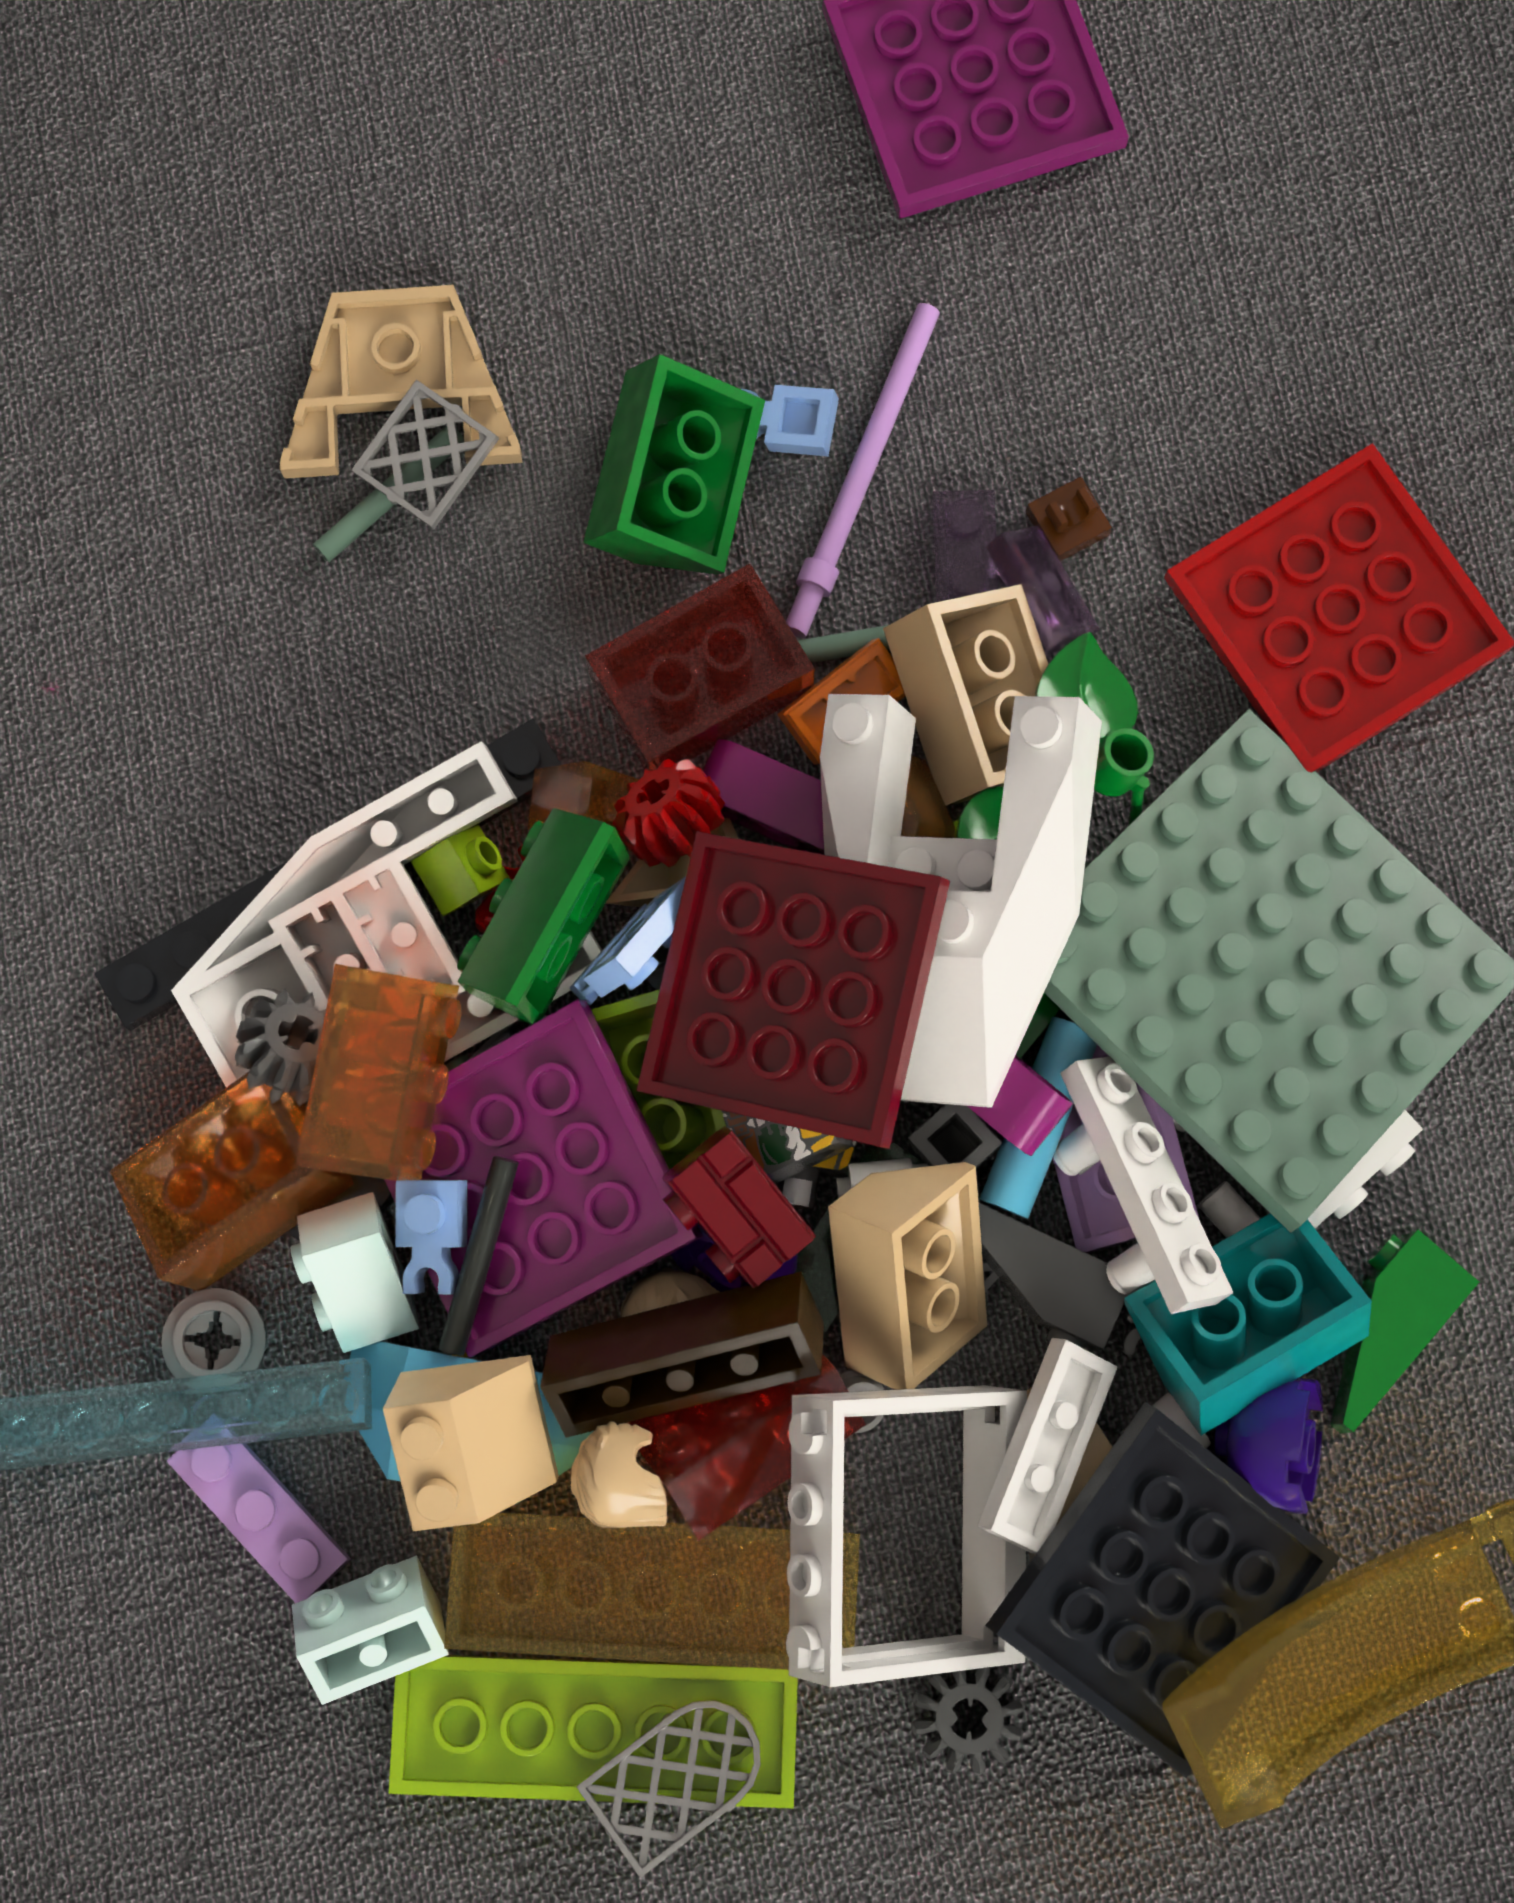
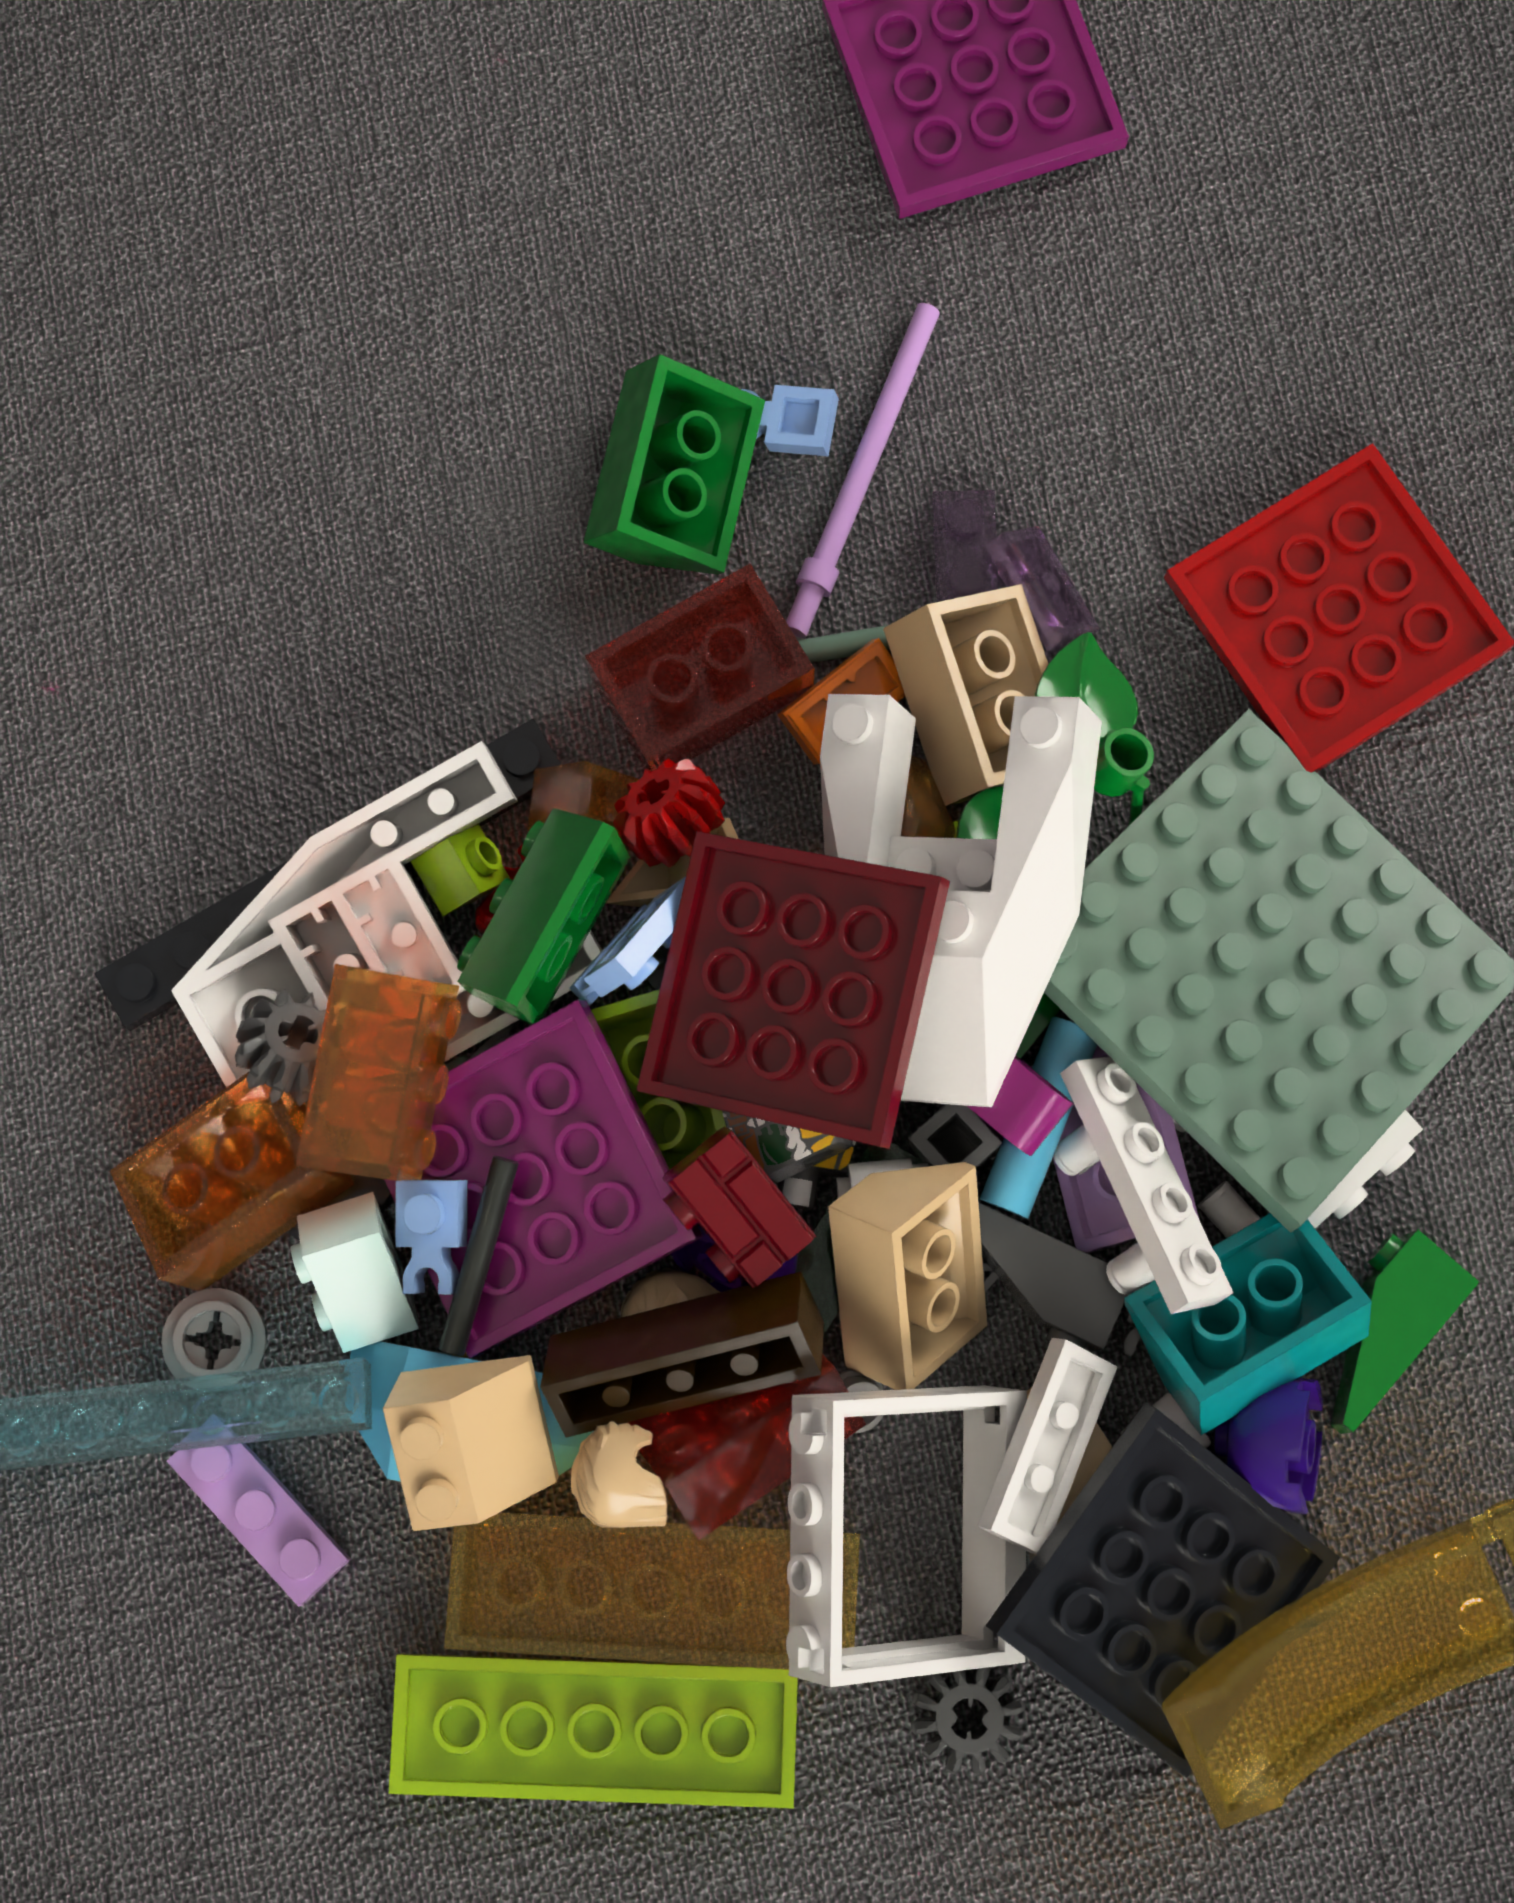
tan wing [280,285,523,479] -> none
light aqua brick [292,1555,449,1705] -> none
sand green bar [312,426,464,563] -> none
light grey window [352,380,499,529] -> none
light grey window [576,1700,761,1878] -> none
magenta beam [703,739,825,855] -> none
reddish brown tile [1026,476,1112,564] -> none

